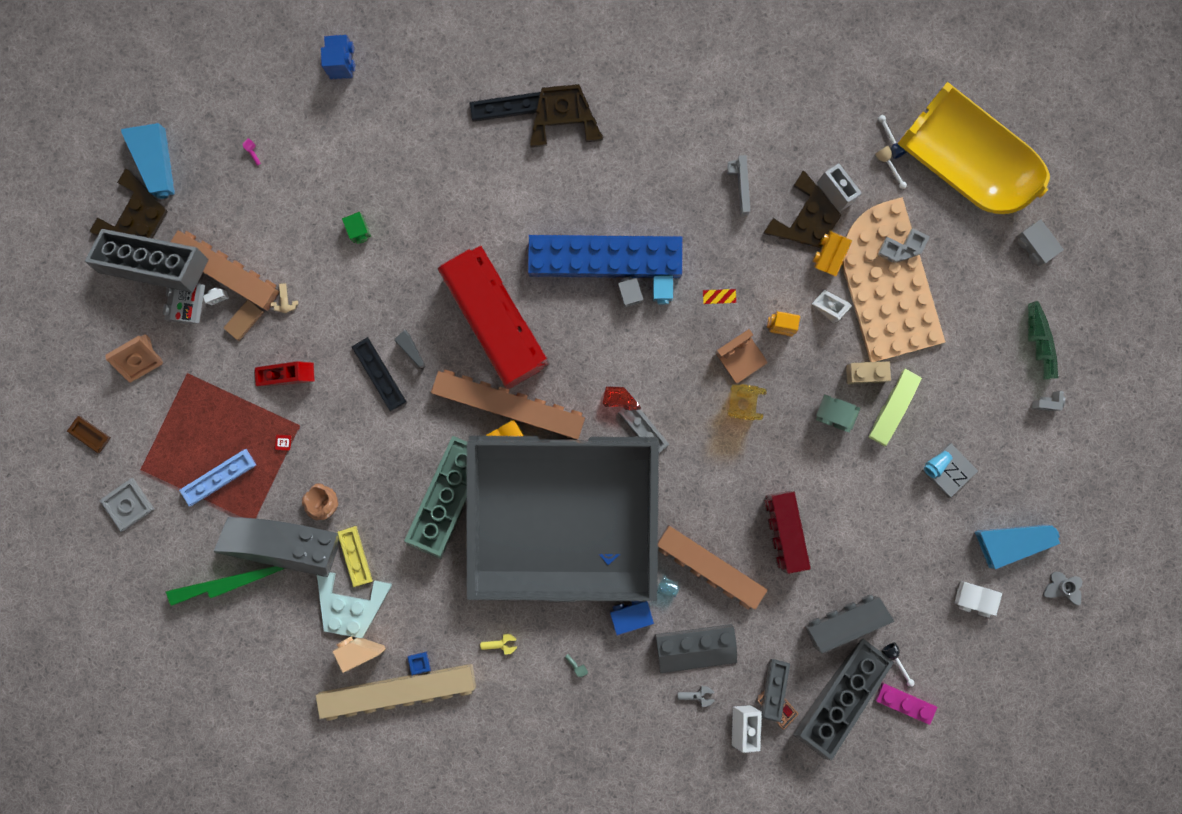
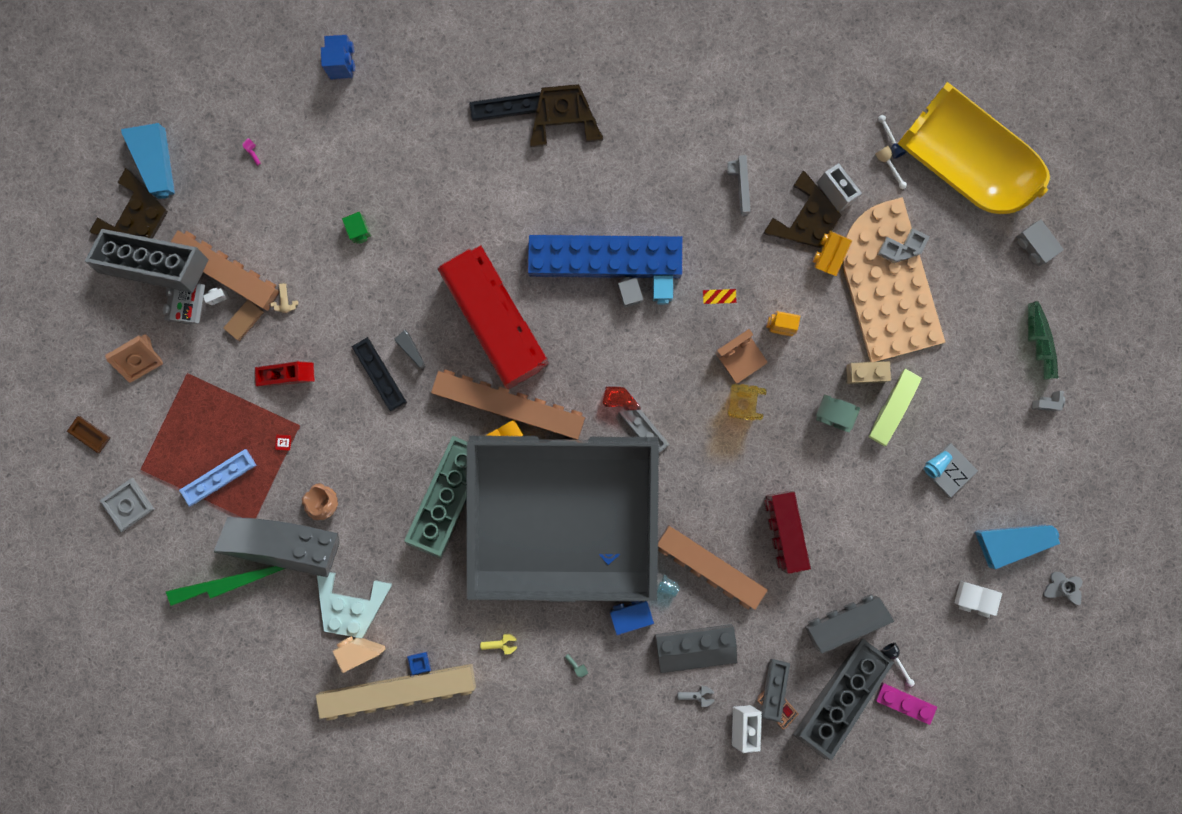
light yellow tile [337,526,373,587] -> none
white slope [812,290,852,324] -> none

